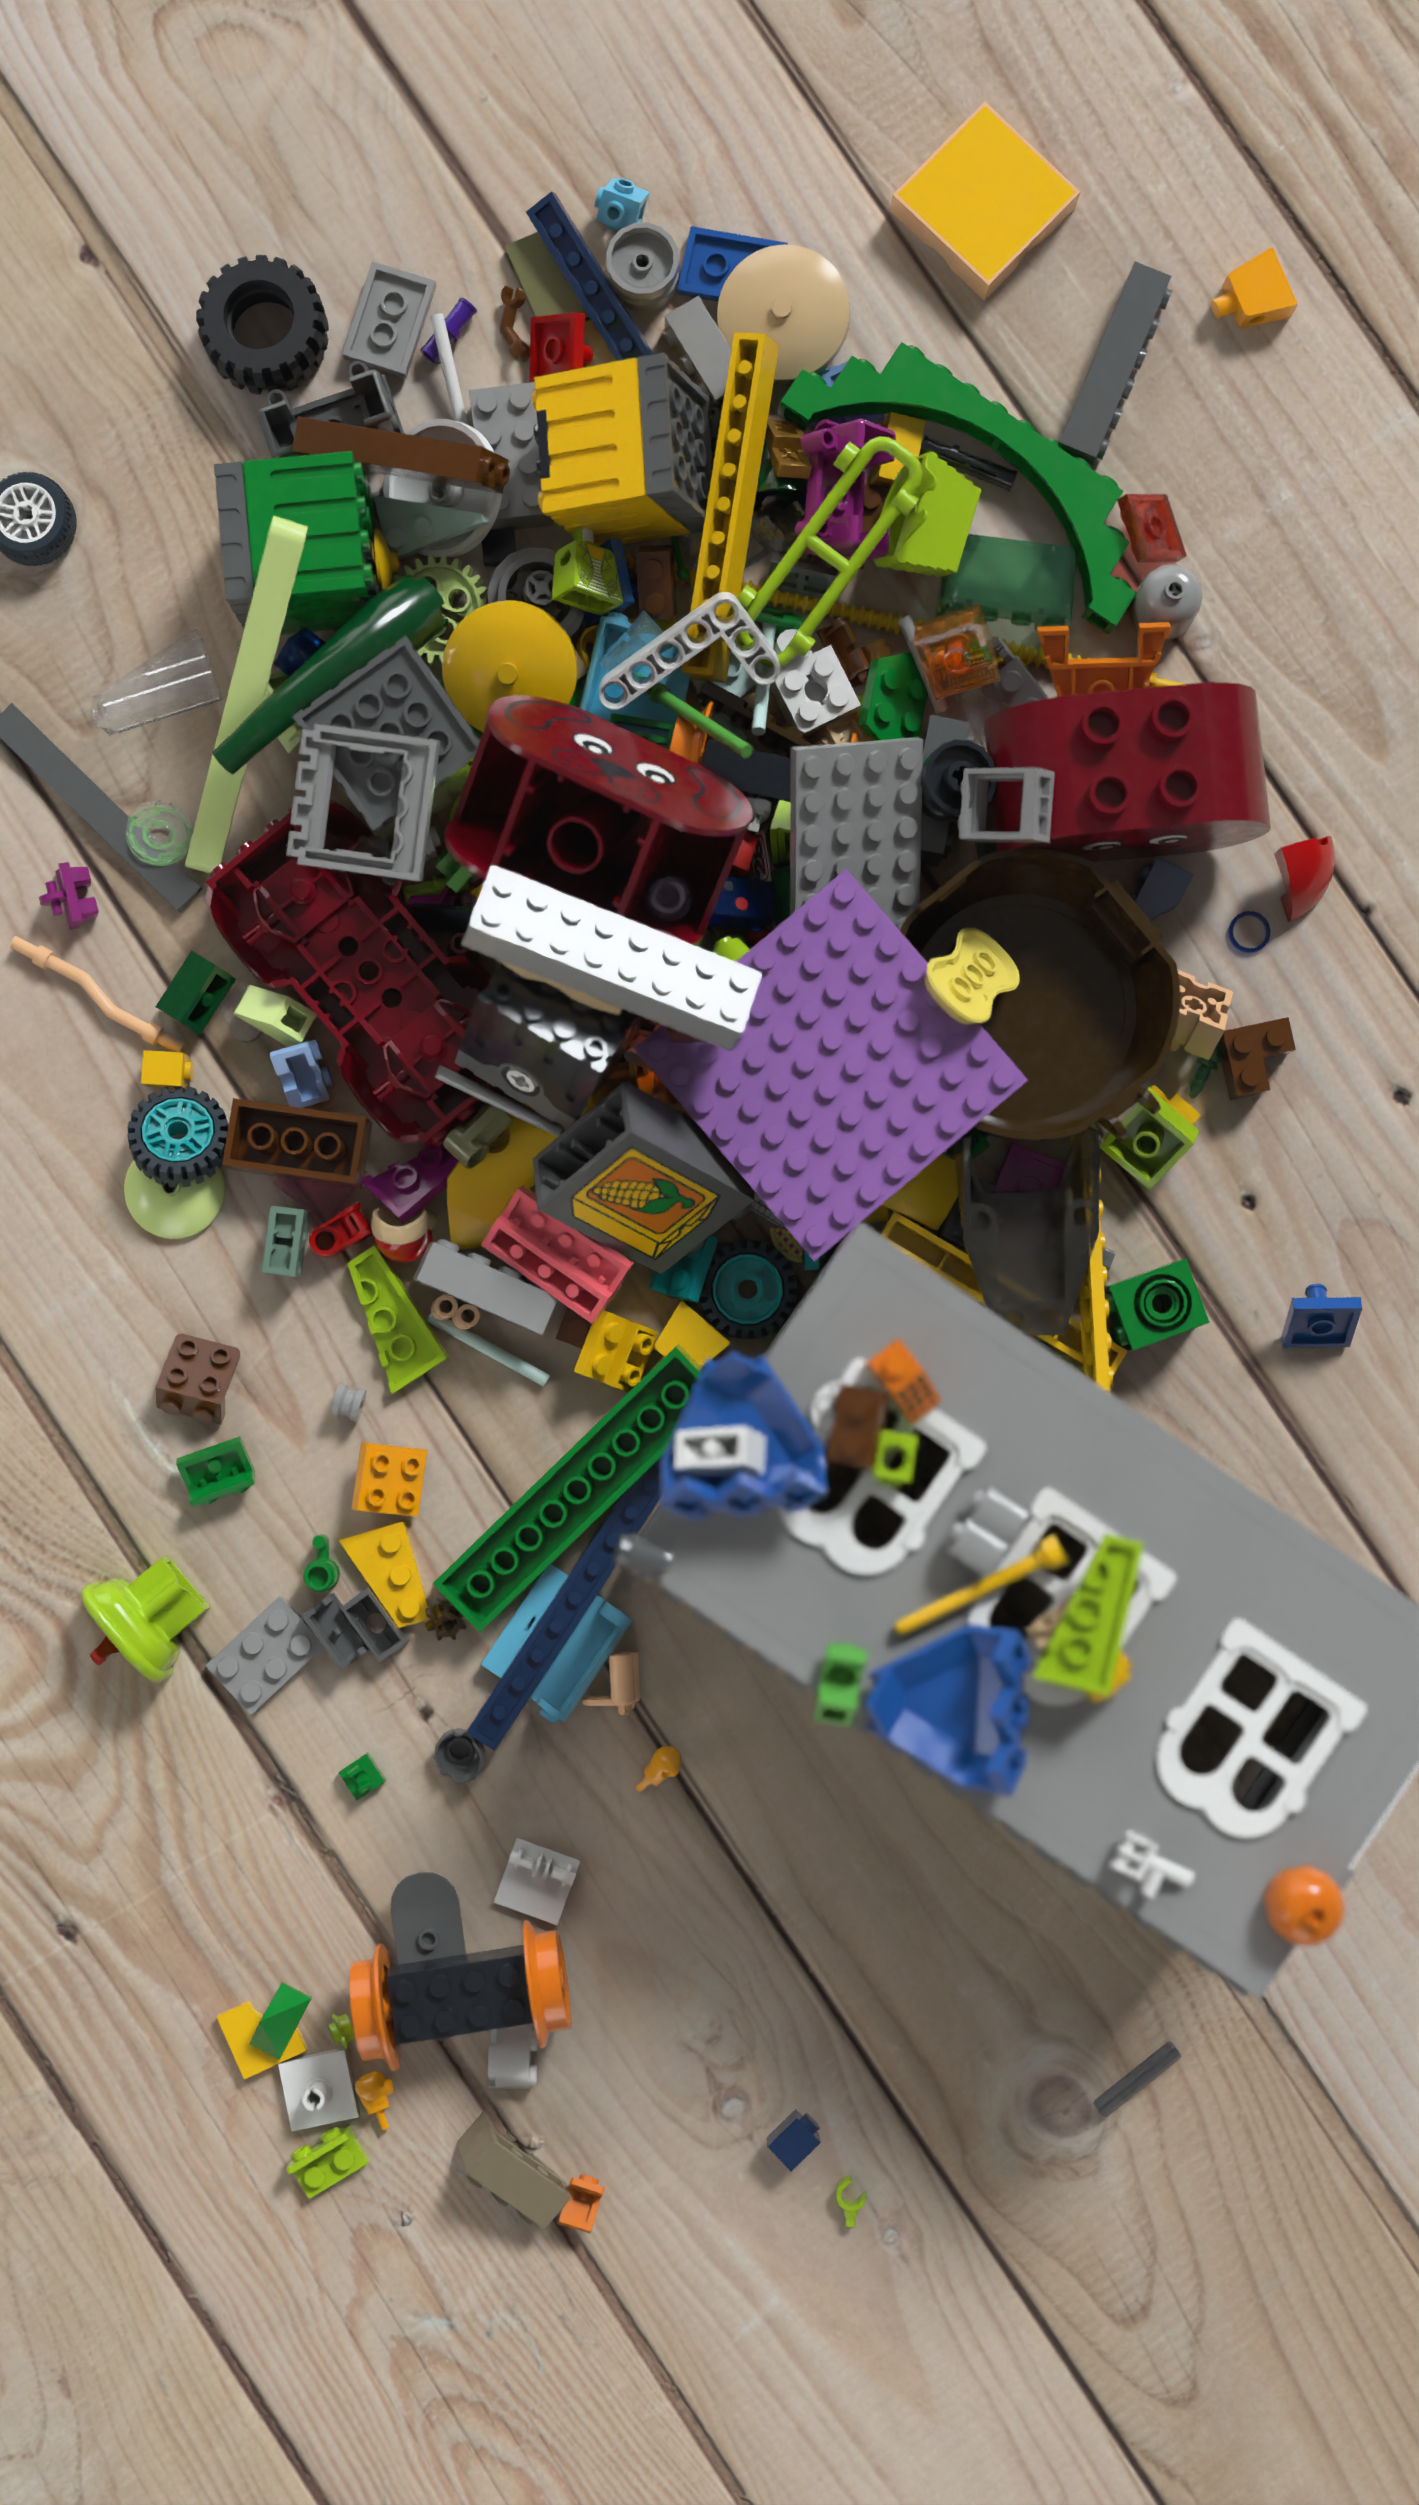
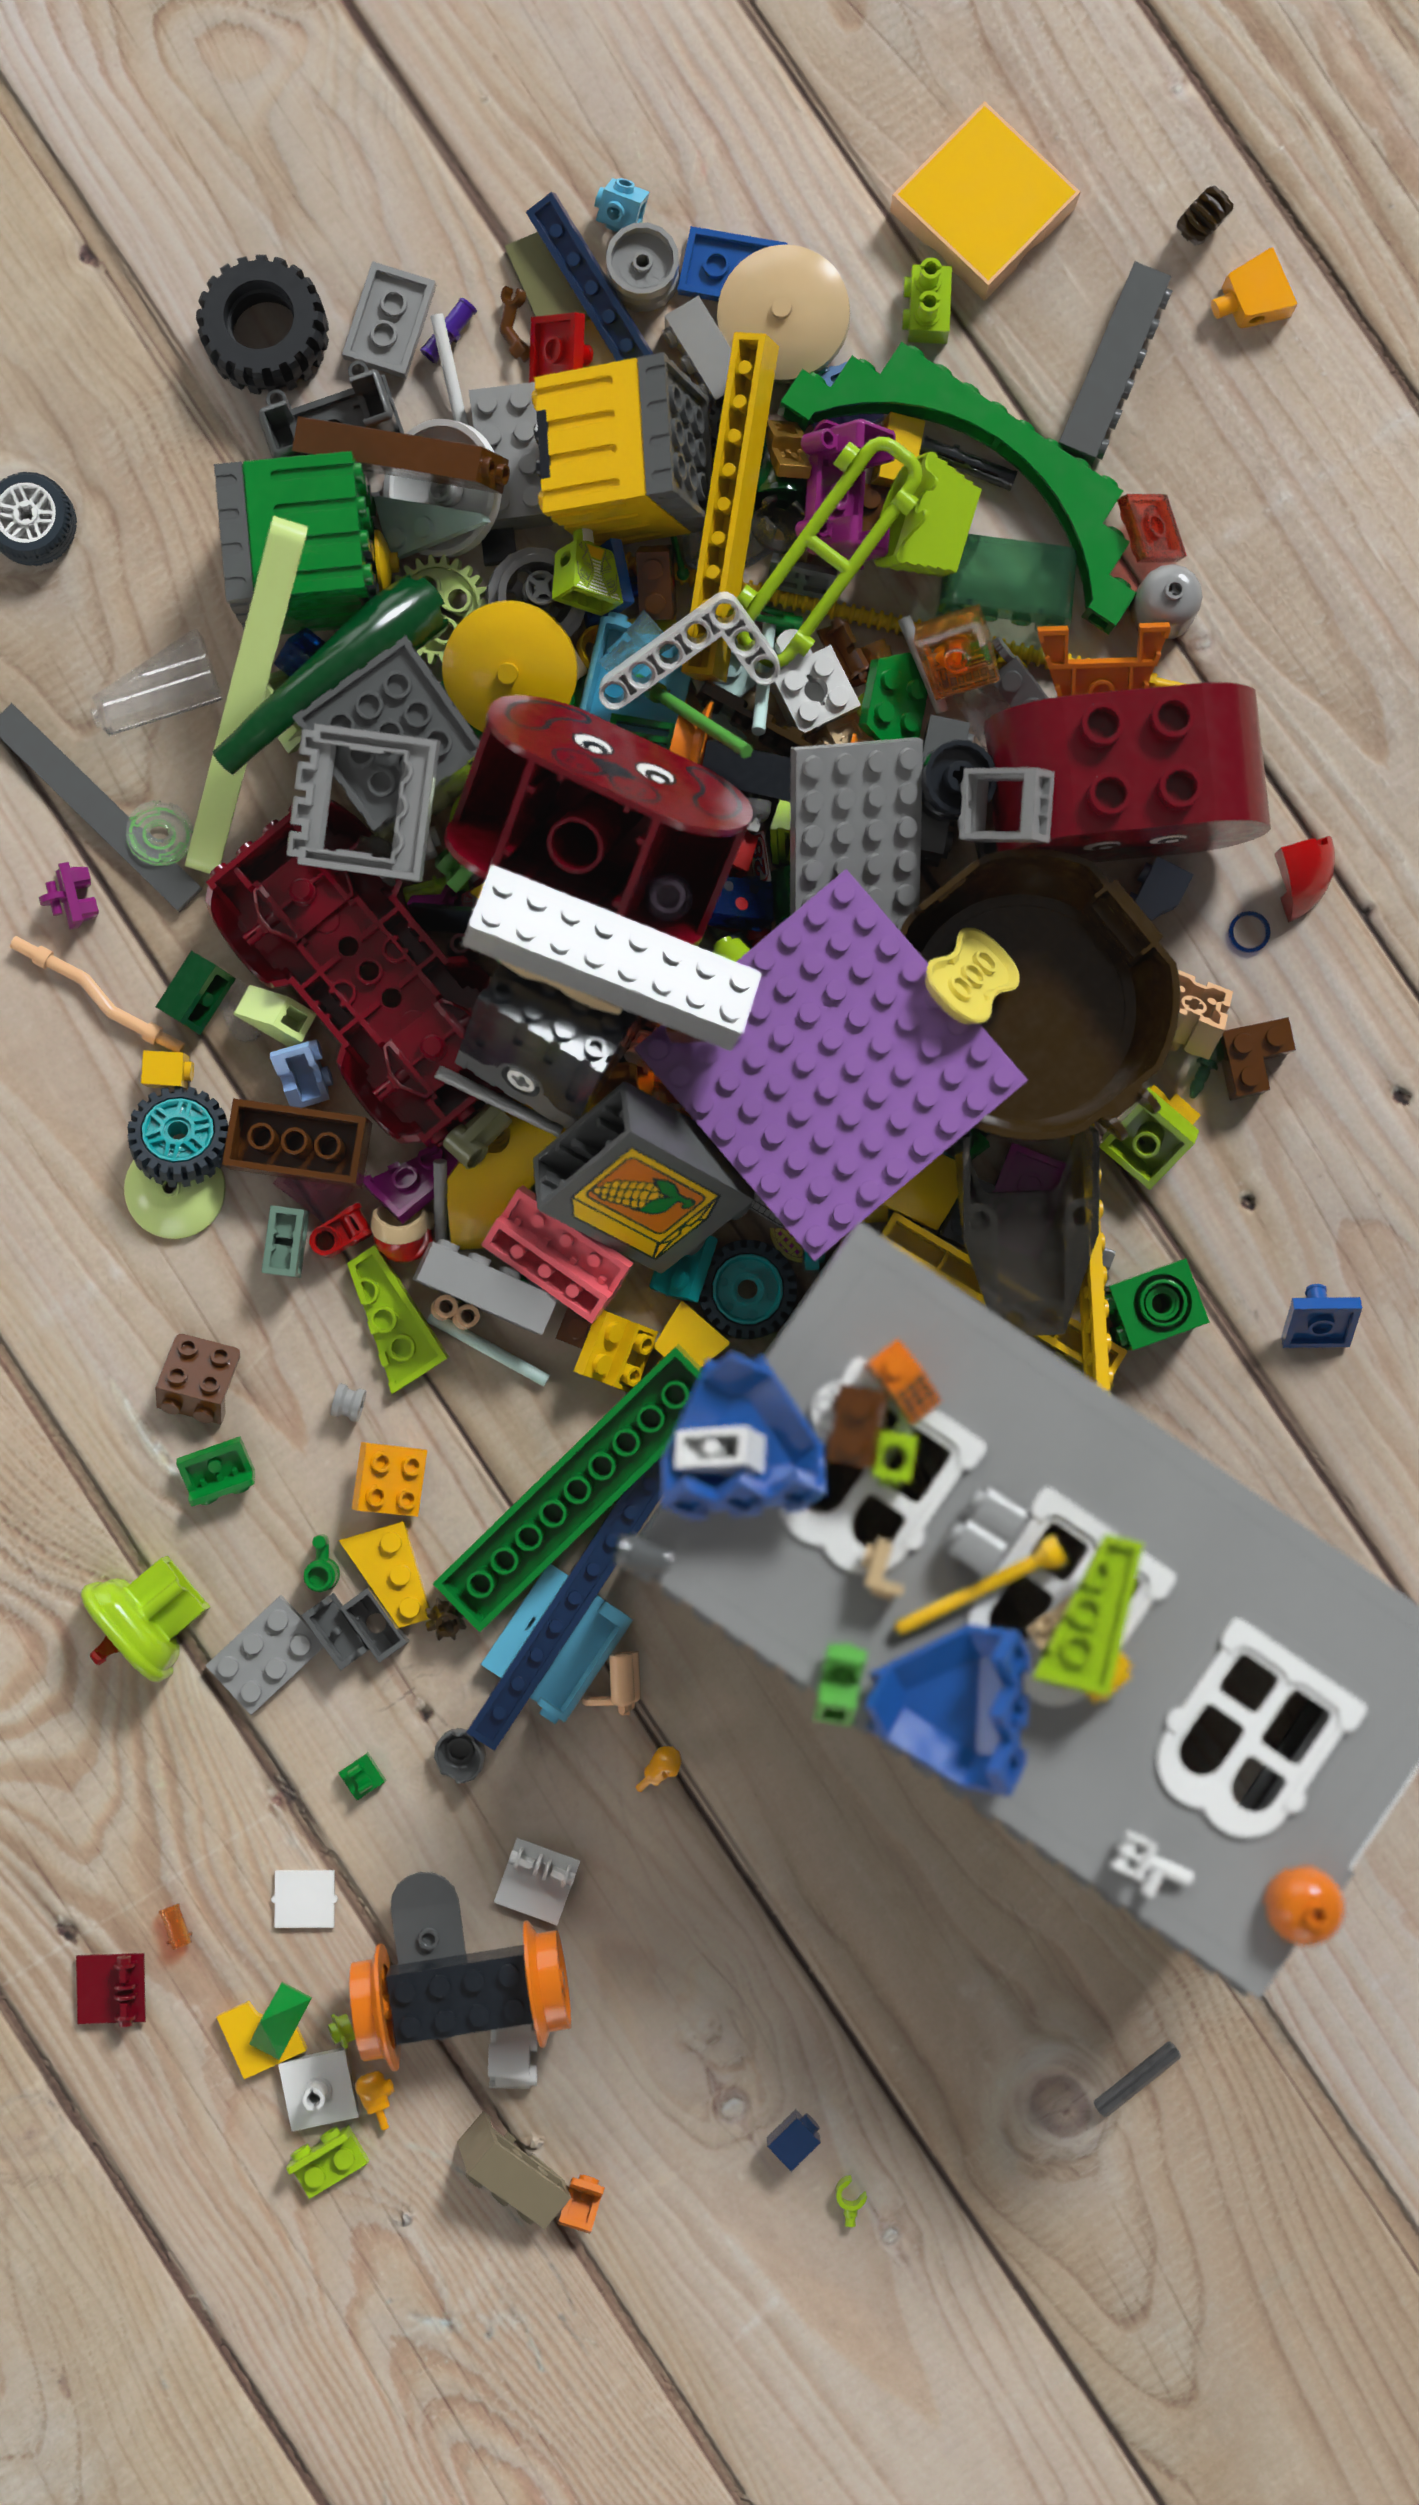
none -> dark red hinge [76,1953,146,2028]
none -> clear orange pin [158,1903,193,1950]
none -> white piece [271,1870,338,1928]
none -> light grey bar [433,1158,448,1243]
none -> tan bracket [861,1537,904,1600]
none -> lime brick [902,257,952,344]
none -> dark brown gear [1176,185,1234,246]

